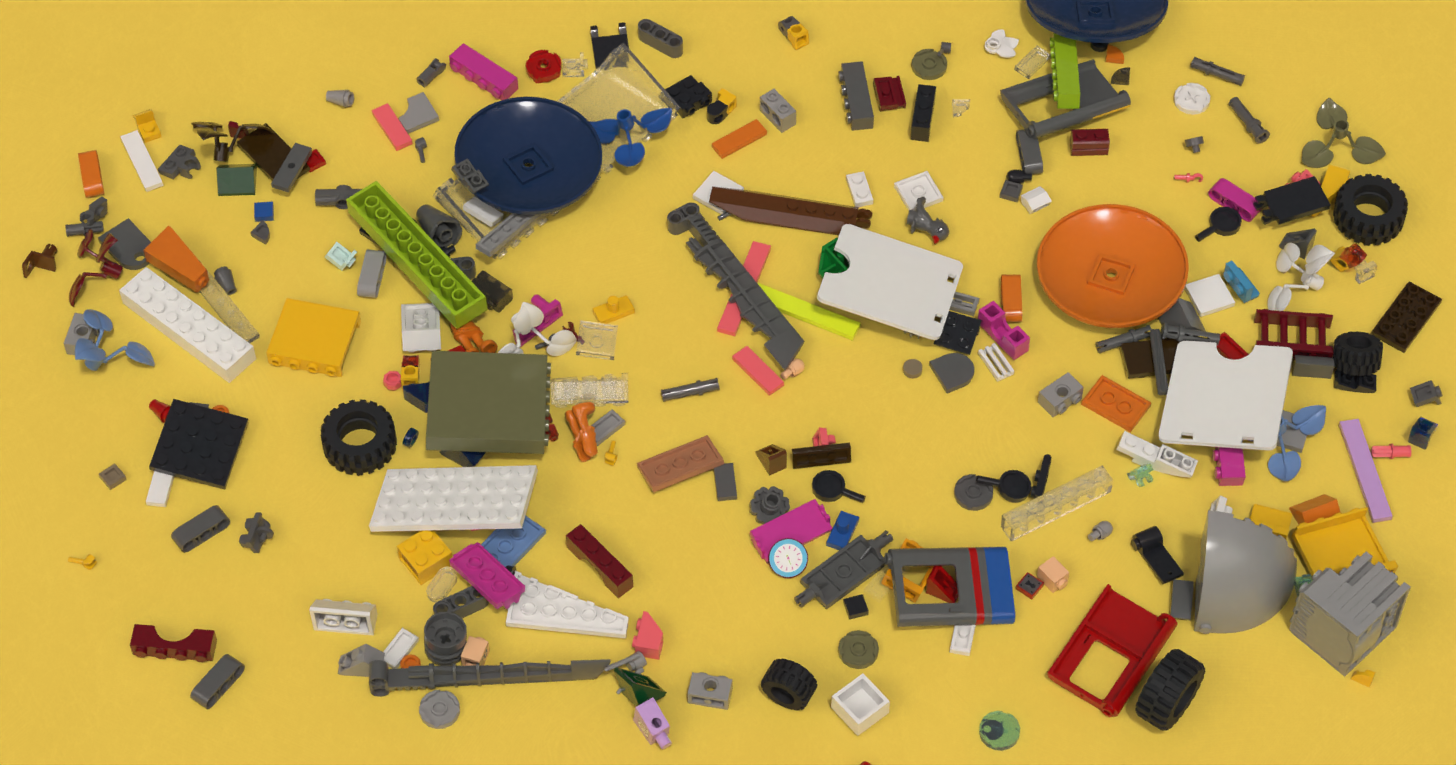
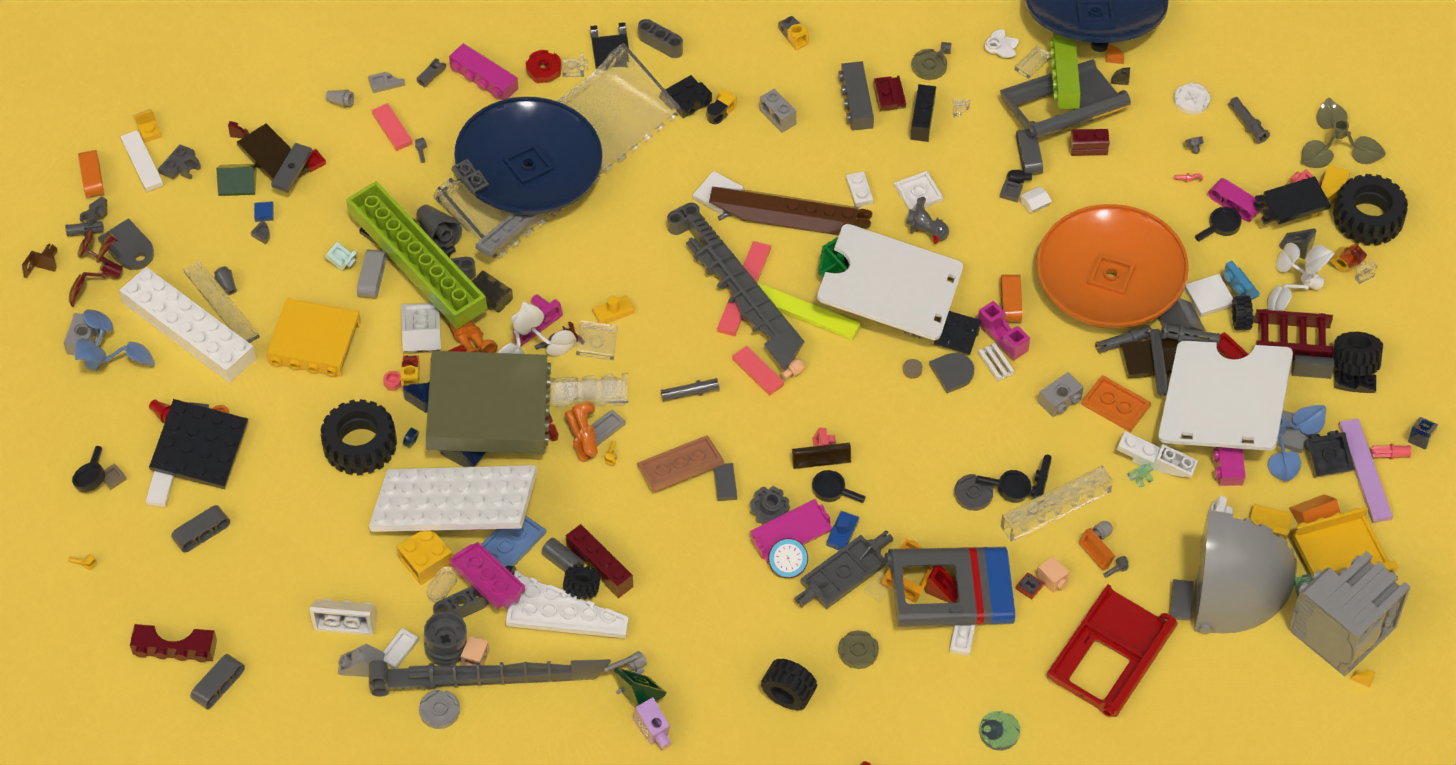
orange slope [144,226,209,293] -> none
dark brown plant [191,122,274,162] -> none
dark grey hips [239,512,274,553] -> none
dark grey piece [315,185,362,209] -> none
light grey tile [399,92,439,134] -> none
orange tile [400,654,421,668] -> none
white tile [463,196,504,227] -> none
blue plant [590,108,672,167] -> none
coral slope [632,611,663,660] -> none
light grey brick [688,672,733,710] -> none
orange tile [712,119,767,159] -> none
reddish brown slope [755,444,787,476] -> none
white piece [831,674,890,736] -> none
black tile [843,594,869,620] -> none
light grey tile [949,292,980,316] -> none
black door [1131,526,1184,584] -> none
black tyre [1135,649,1205,730] -> none
dark grey pin [1191,57,1245,86] -> none
dark brown tile [1371,281,1442,353] -> none
dark grey bracket [1410,380,1443,407] -> none
none -> black piece [72,446,105,492]
none -> light grey tile [368,72,405,93]
none -> dark grey brick [542,538,584,572]
none -> black tyre [563,564,601,600]
none -> orange tile [1079,528,1115,571]
none -> dark grey hand [1103,556,1129,578]
none -> black tyre [1231,295,1253,330]
none -> black plate [1304,430,1354,478]

